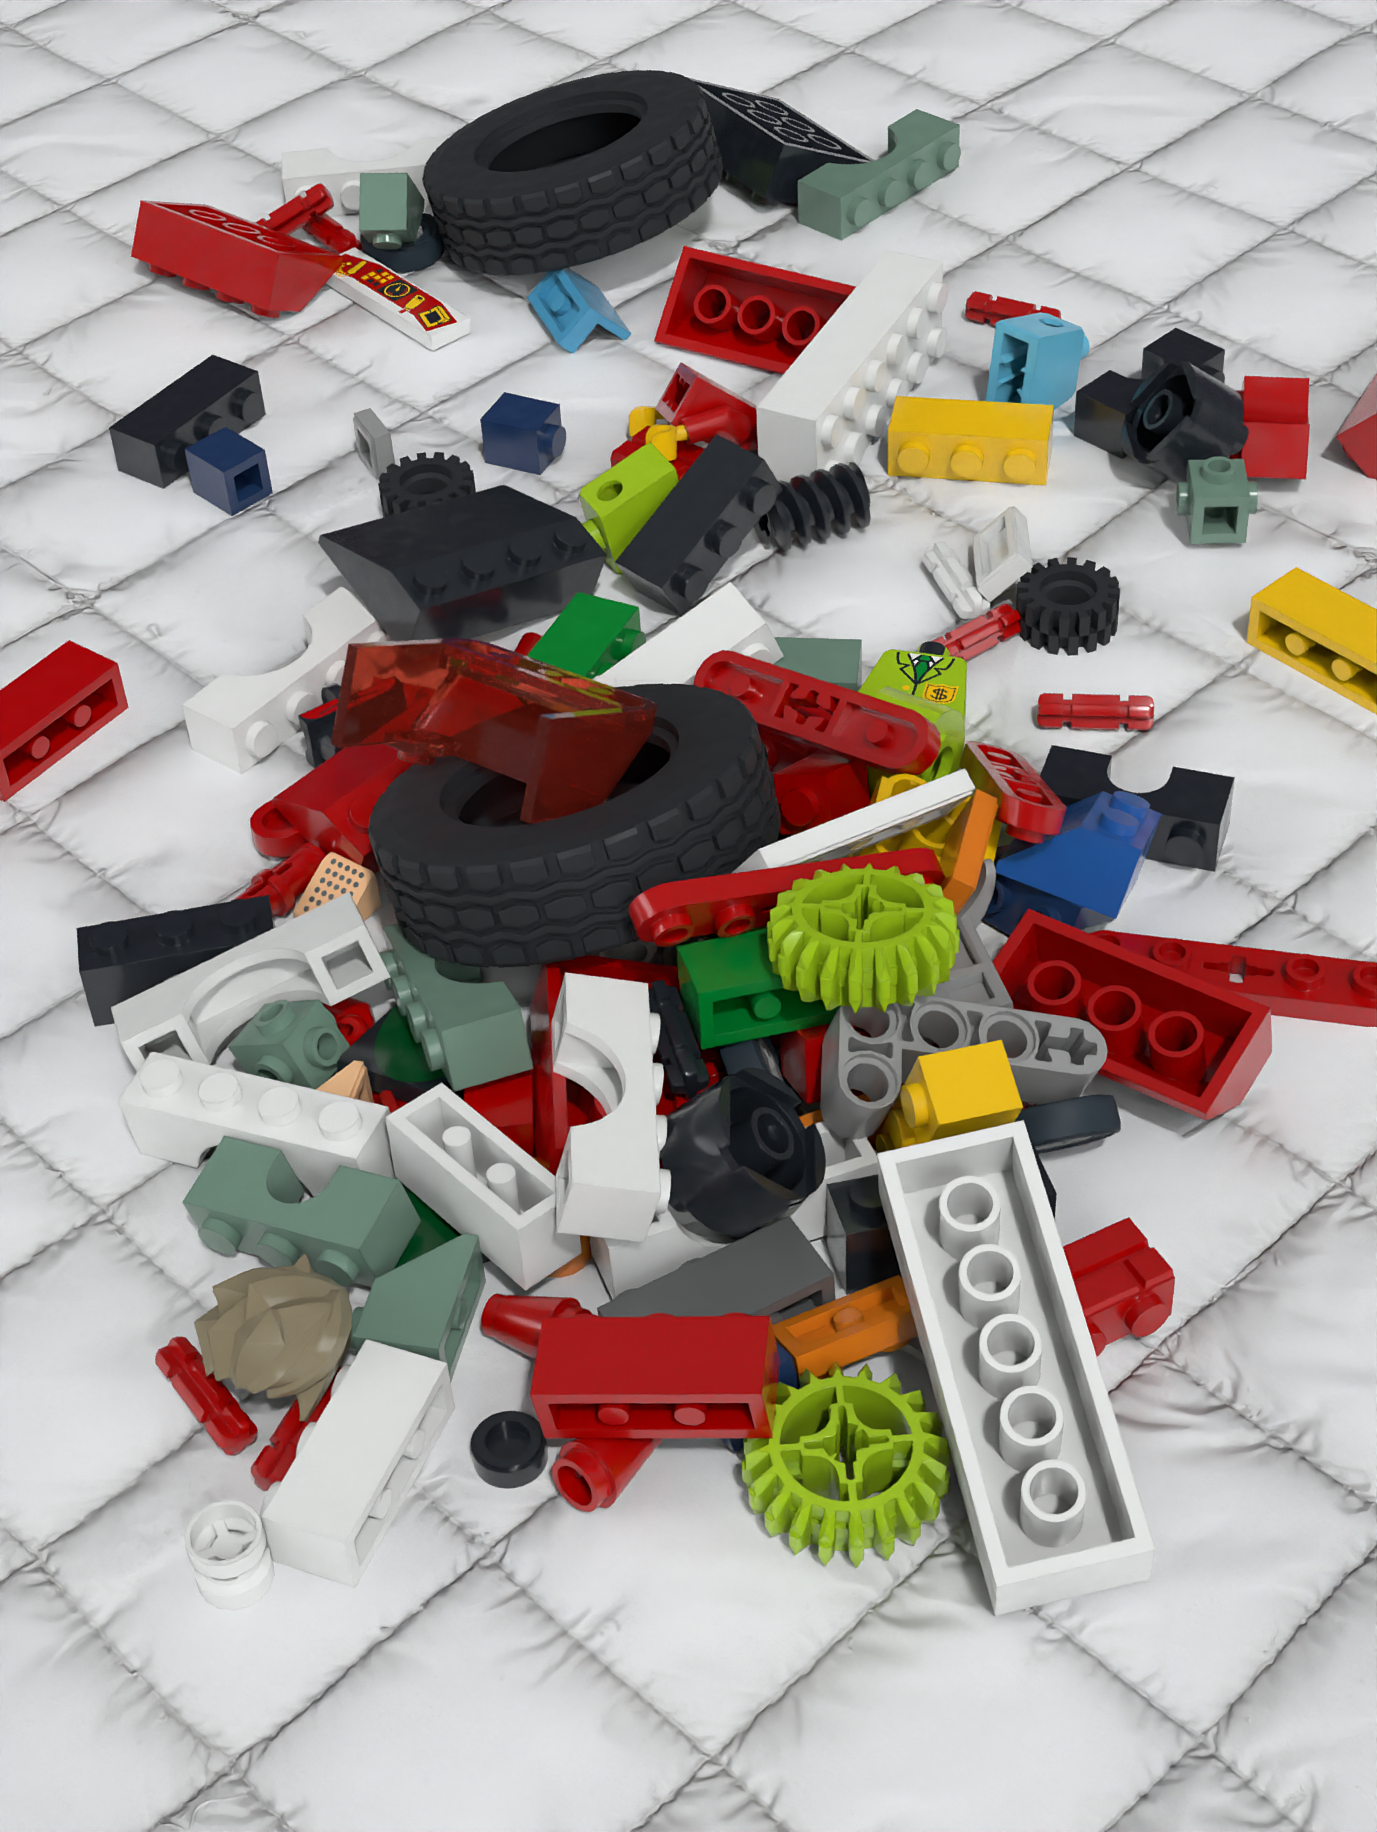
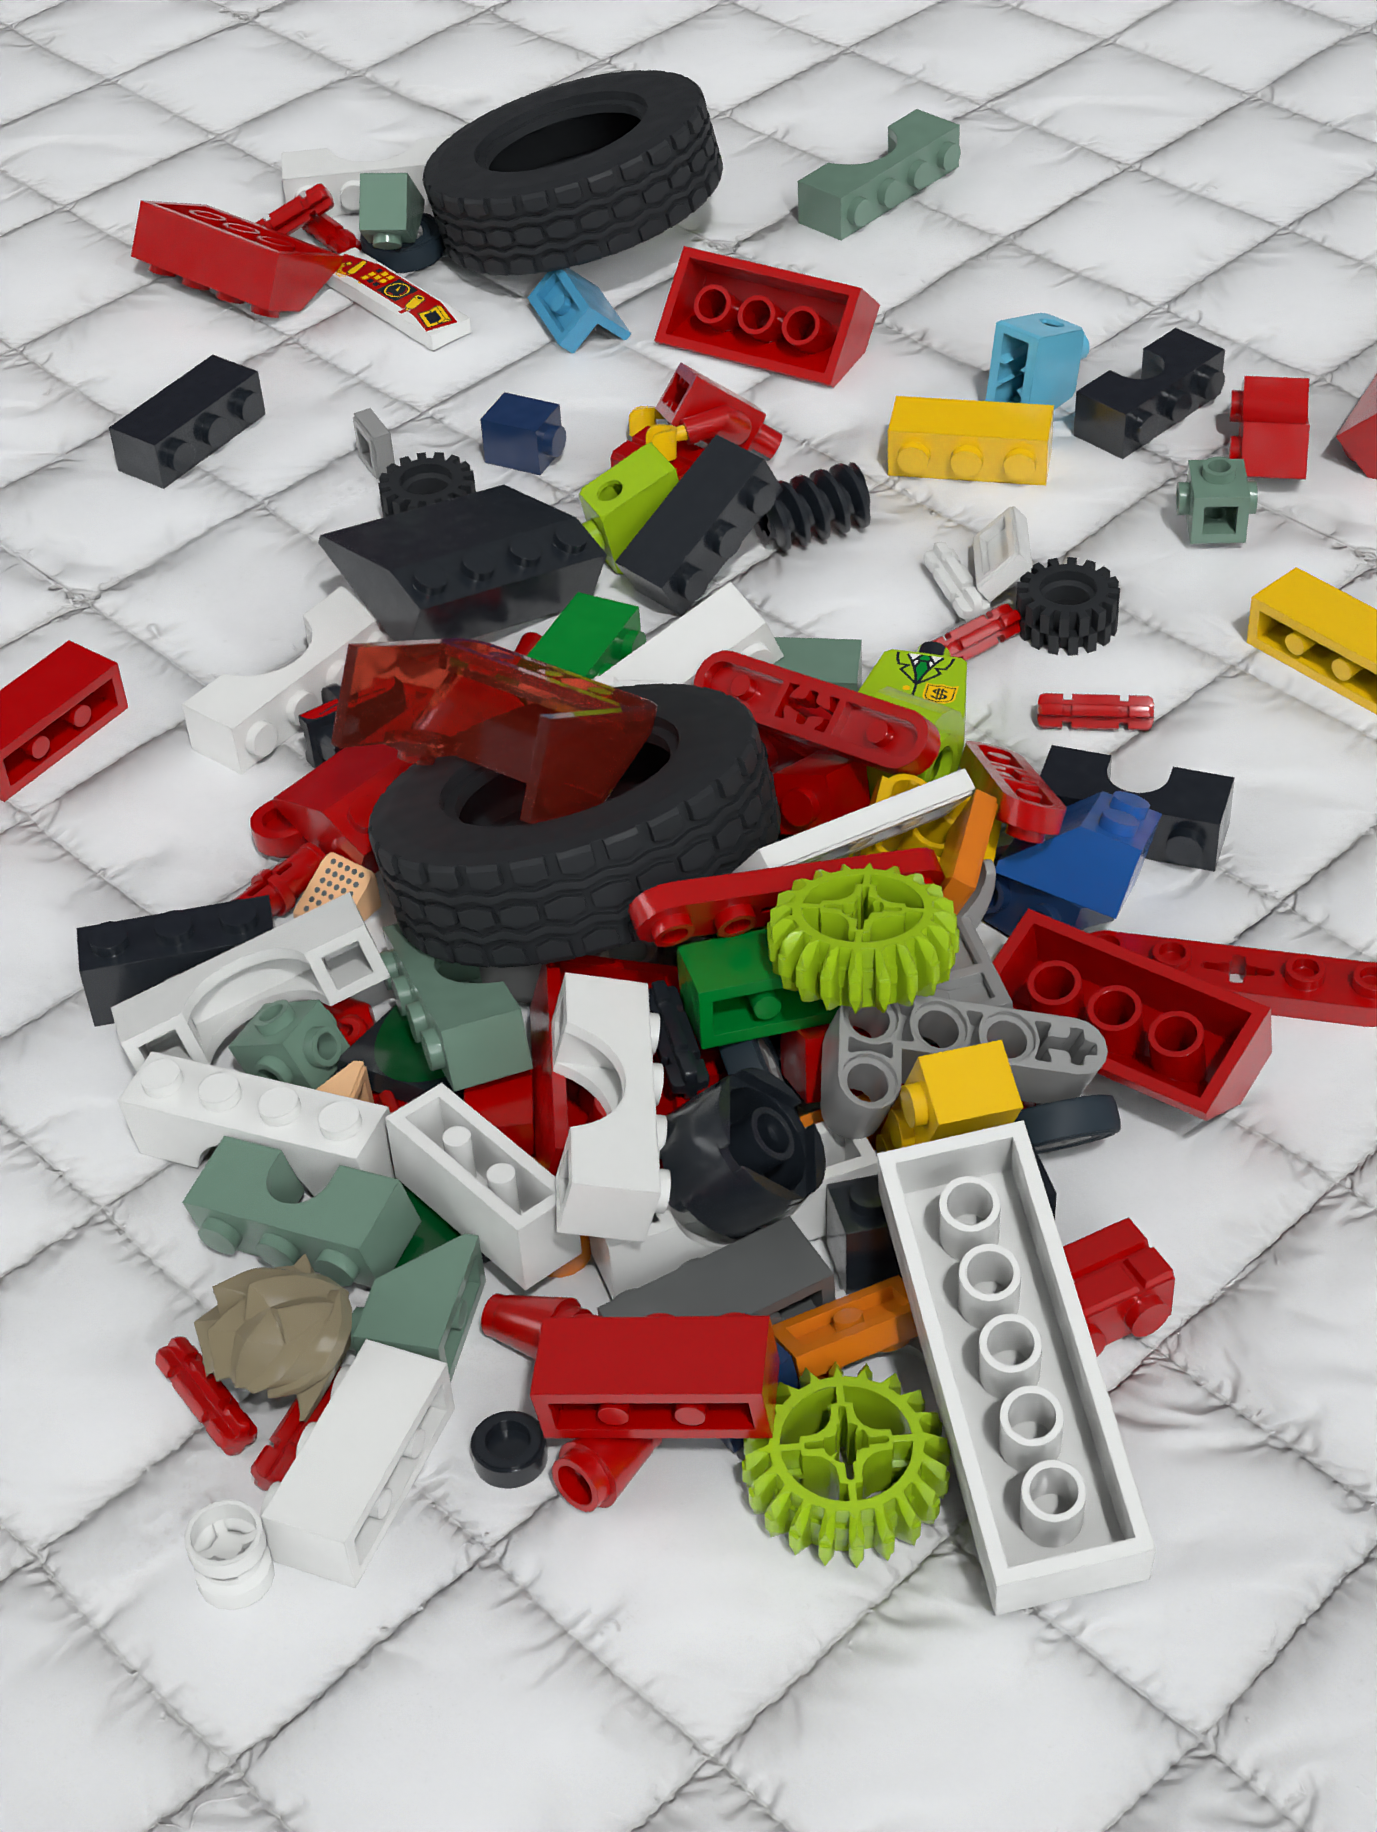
dark blue brick [185,427,273,516] -> none
black slope [689,78,875,207] -> none
white brick [756,251,948,483] -> none
red axle [965,291,1061,326] -> none
black brick [1121,361,1249,483] -> none

